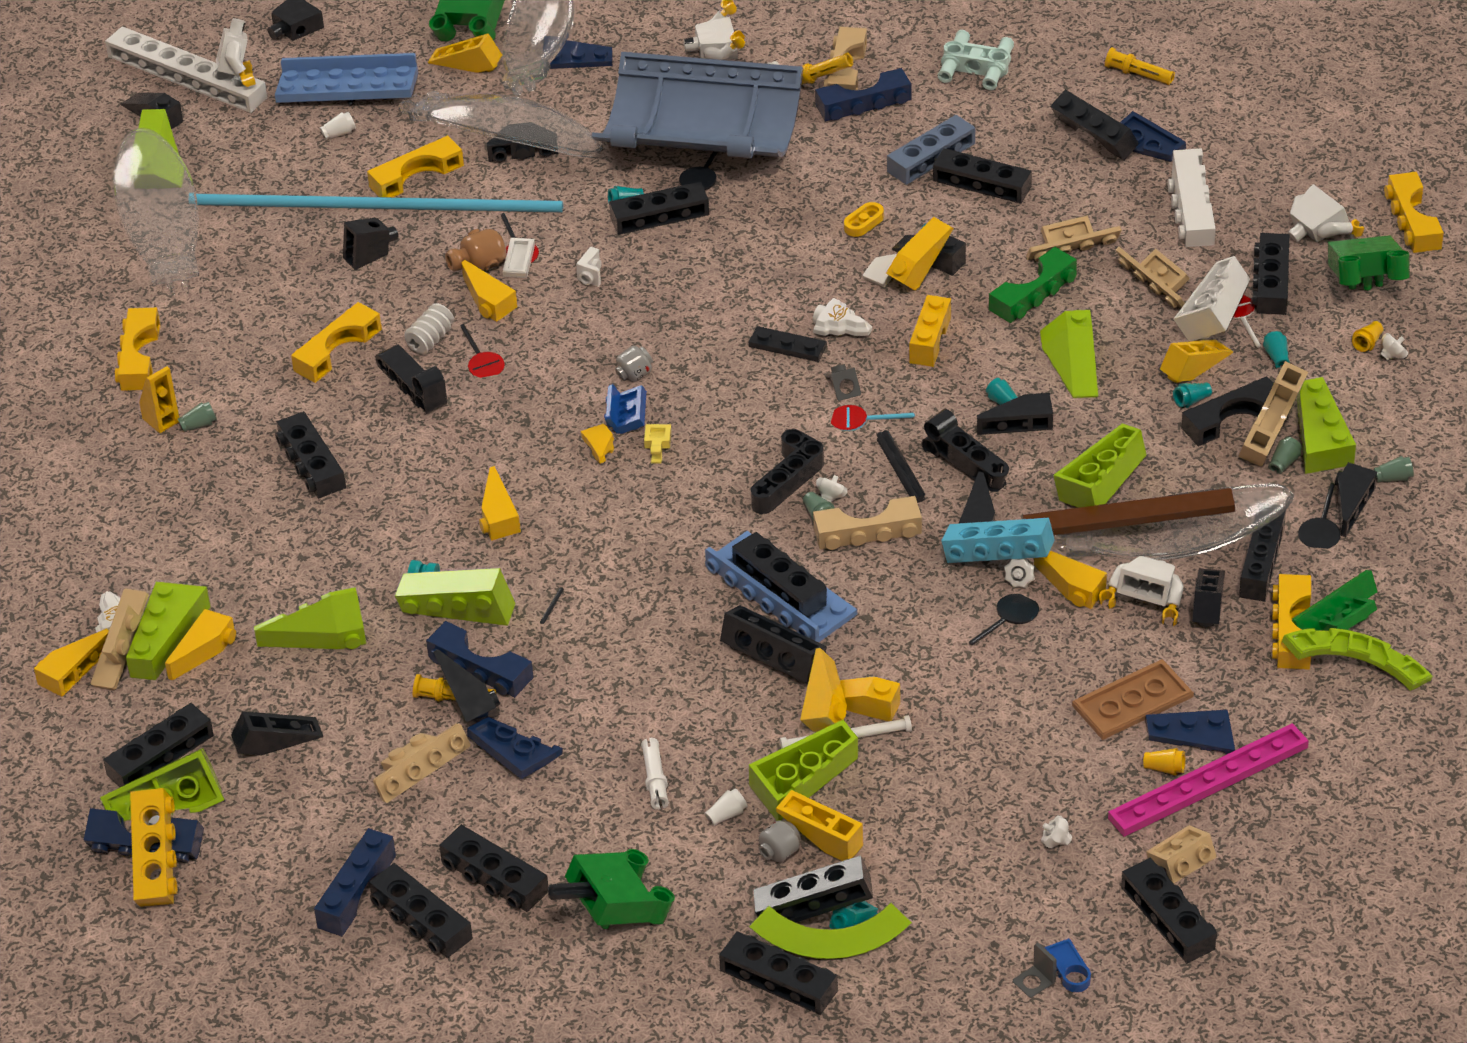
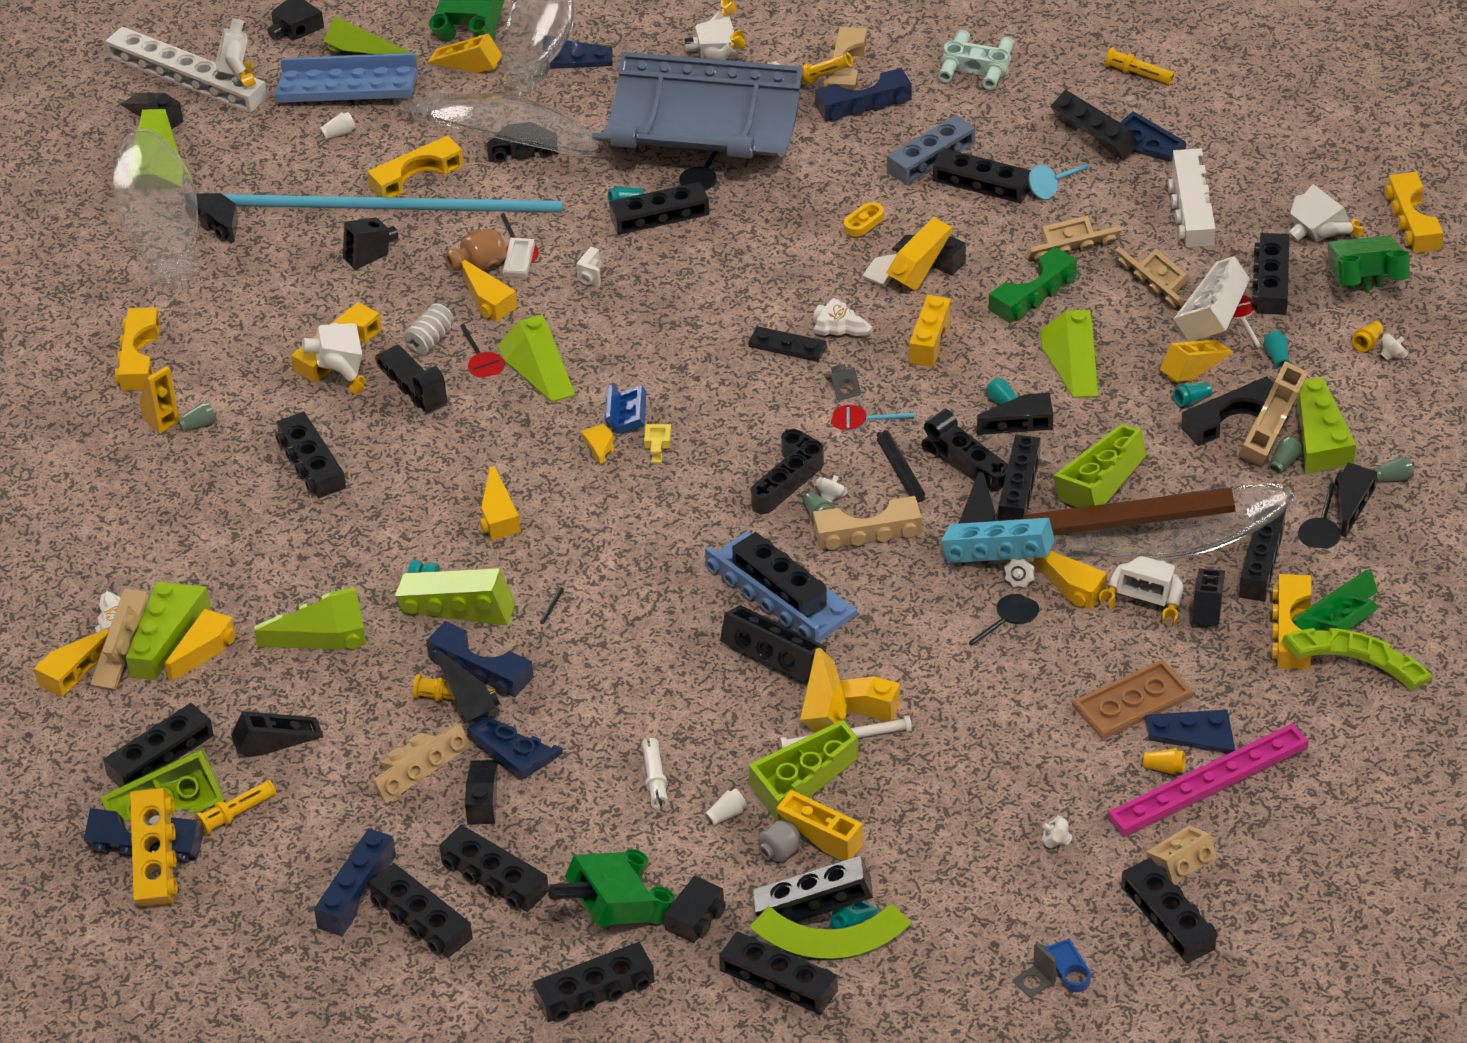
light grey head [615,346,653,382] -> none
none -> black slope [184,193,238,244]
none -> yellow pin [194,780,277,836]
none -> white torso [302,322,365,394]
none -> lime wedge [323,16,419,60]
none -> black slope [465,760,498,825]
none -> lime wedge [497,314,575,402]
none -> black brick [533,941,655,1022]
none -> black piece [664,875,726,943]
none -> black brick [998,435,1041,521]
none -> medium azure piece [1028,164,1089,200]

